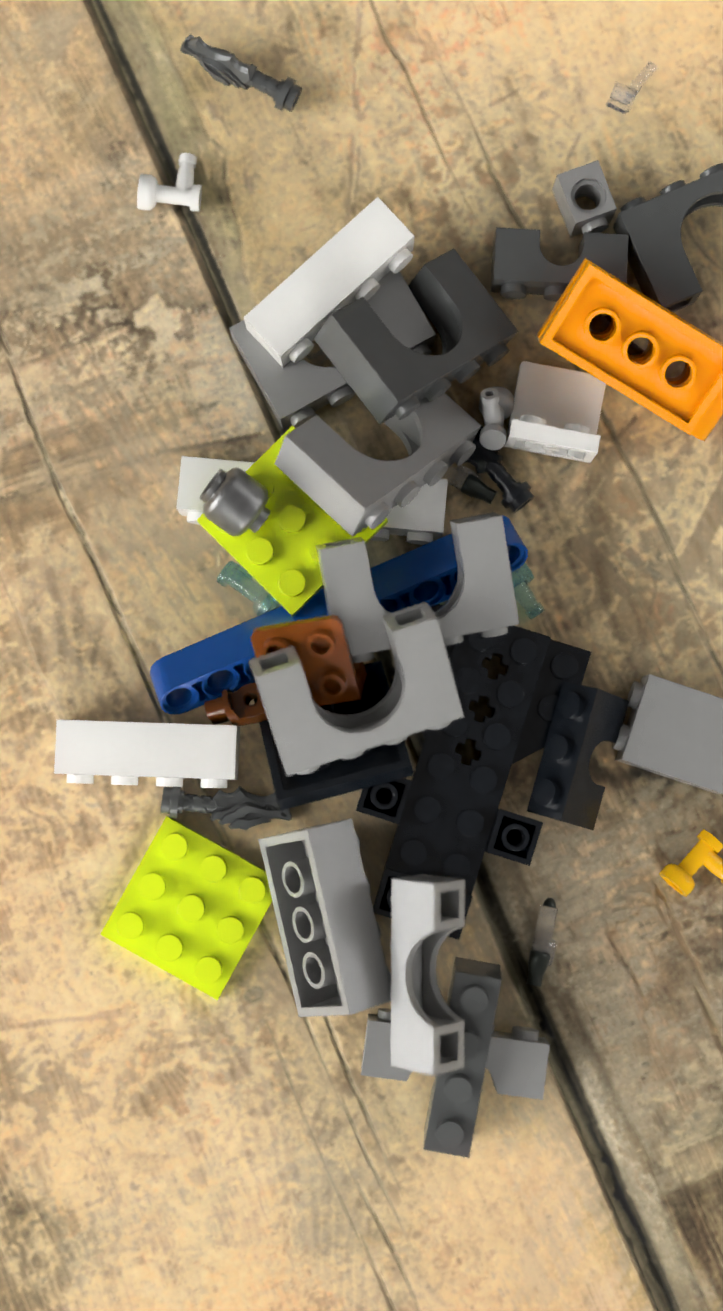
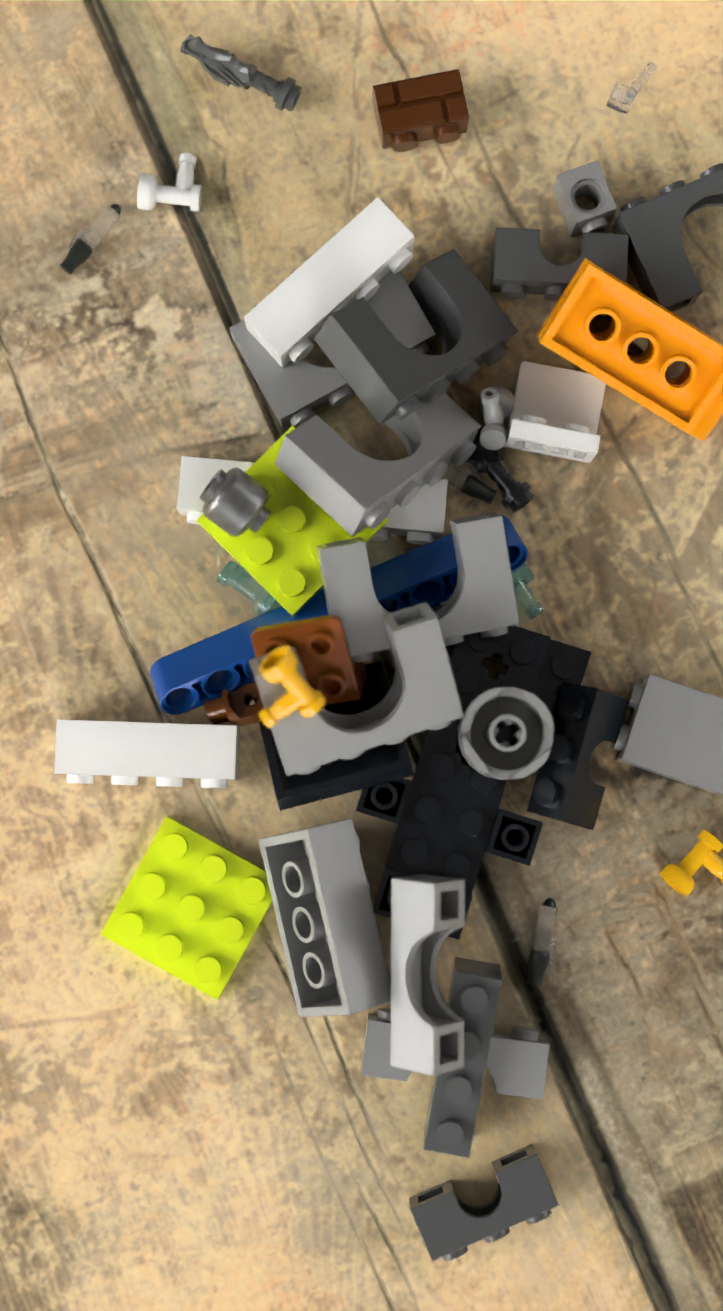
dark grey piece [161,785,292,830] -> none
none -> piece [60,204,121,275]
none -> yellow piece [259,645,326,728]
none -> reddish brown brick [373,69,469,152]
none -> dark grey arch [409,1144,559,1261]
none -> light grey brick [458,687,554,780]

